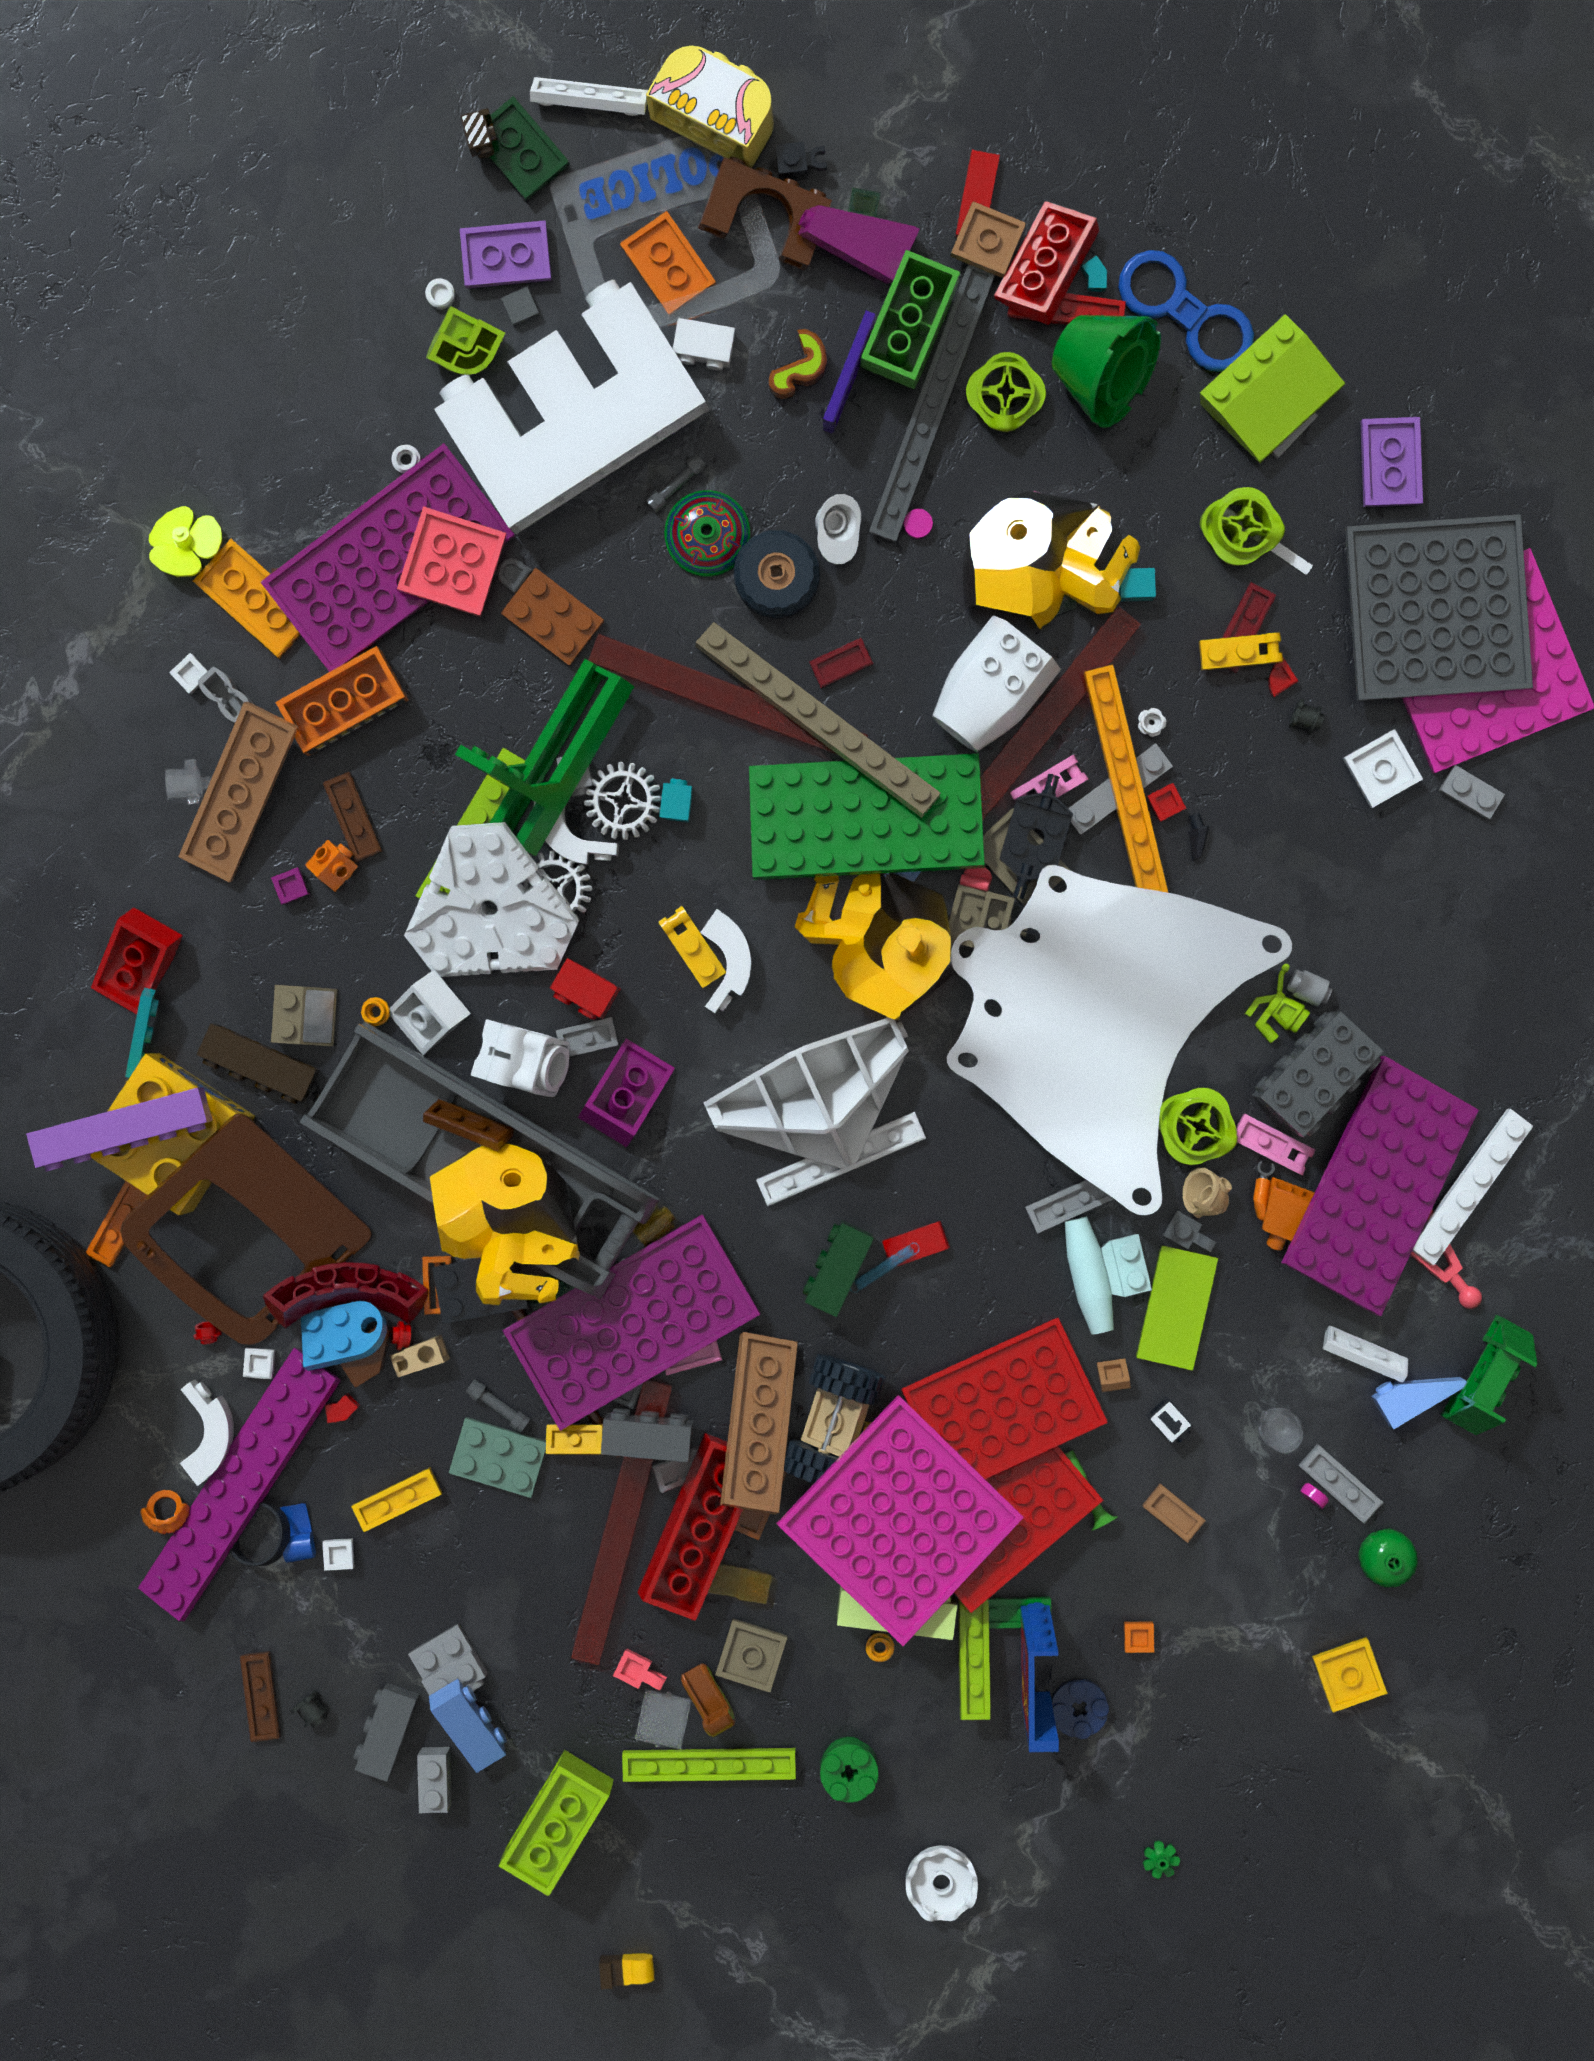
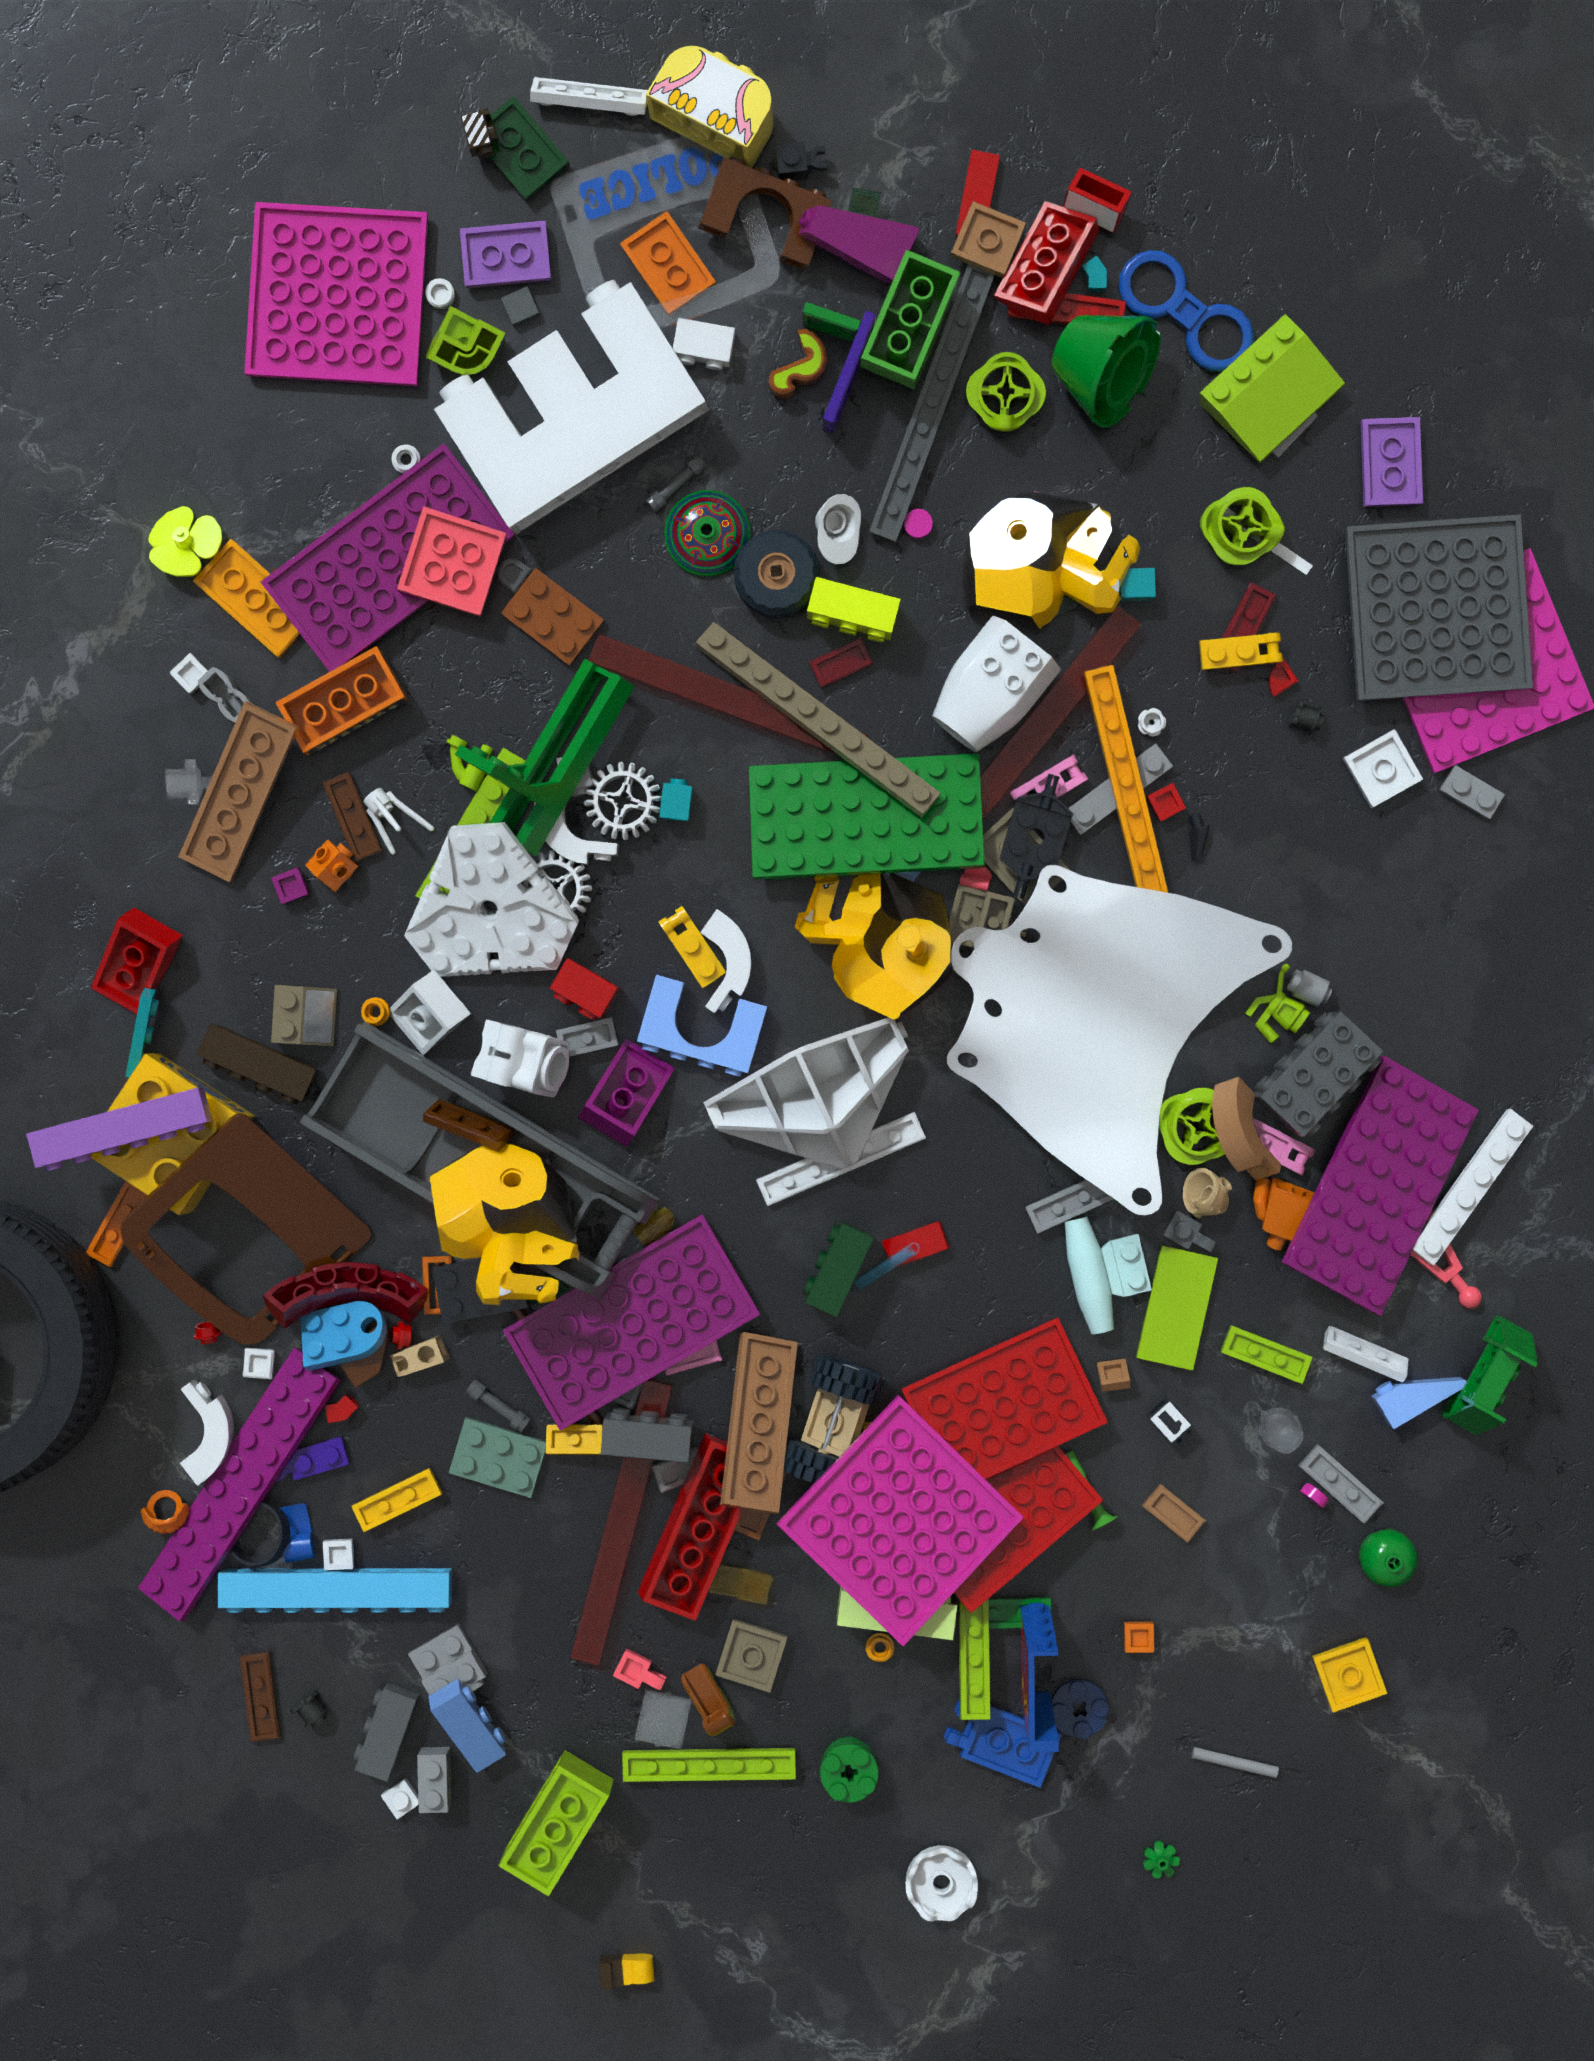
none -> medium azure brick [218,1568,452,1613]
none -> dark pink plate [244,202,429,387]
none -> dark purple plate [275,1436,350,1482]
none -> white plant [363,787,434,855]
none -> white plate [381,1777,419,1819]
none -> lime plant [446,735,493,792]
none -> light blue arch [637,975,767,1077]
none -> green tile [803,302,861,343]
none -> neon yellow brick [807,577,900,643]
none -> blue tile [943,1700,1062,1788]
none -> red brick [1063,168,1132,233]
none -> light grey bar [1192,1747,1279,1778]
none -> medium nougat arch [1212,1077,1281,1180]
none -> lime plate [1220,1325,1313,1384]

